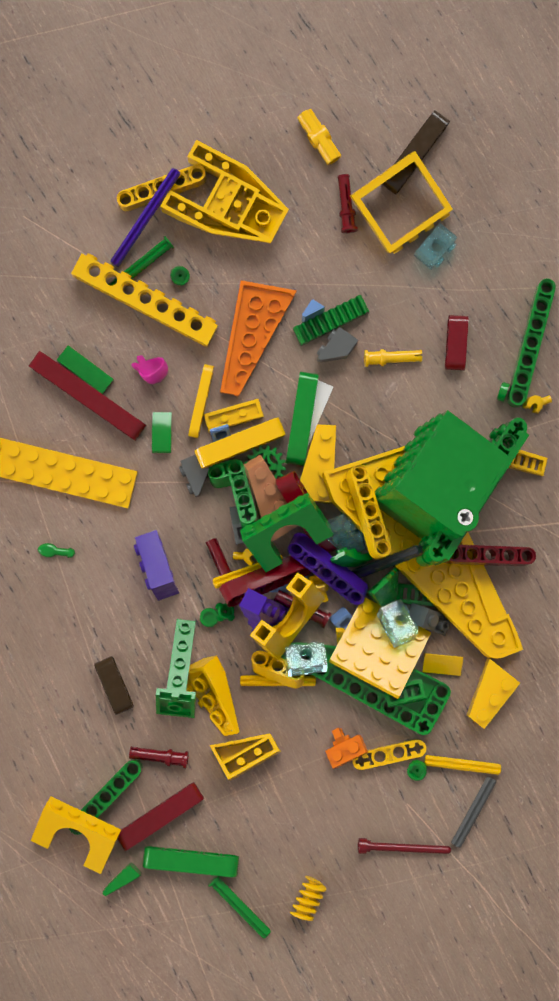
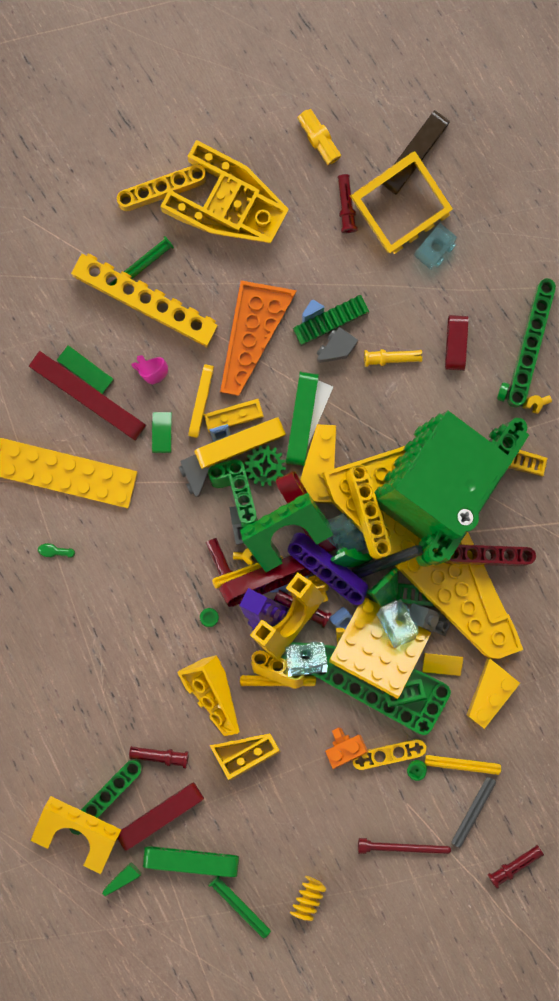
dark brown beam [94,656,134,715] -> none
dark purple axle [110,168,180,267] -> none
dark purple wedge [134,530,179,601] -> none
bracket [156,619,196,718] -> none
green tile [170,266,190,286] -> none
green plate [215,603,235,622] -> none
nougat wedge [244,455,298,542] -> none
none -> dark red pin [487,845,544,889]

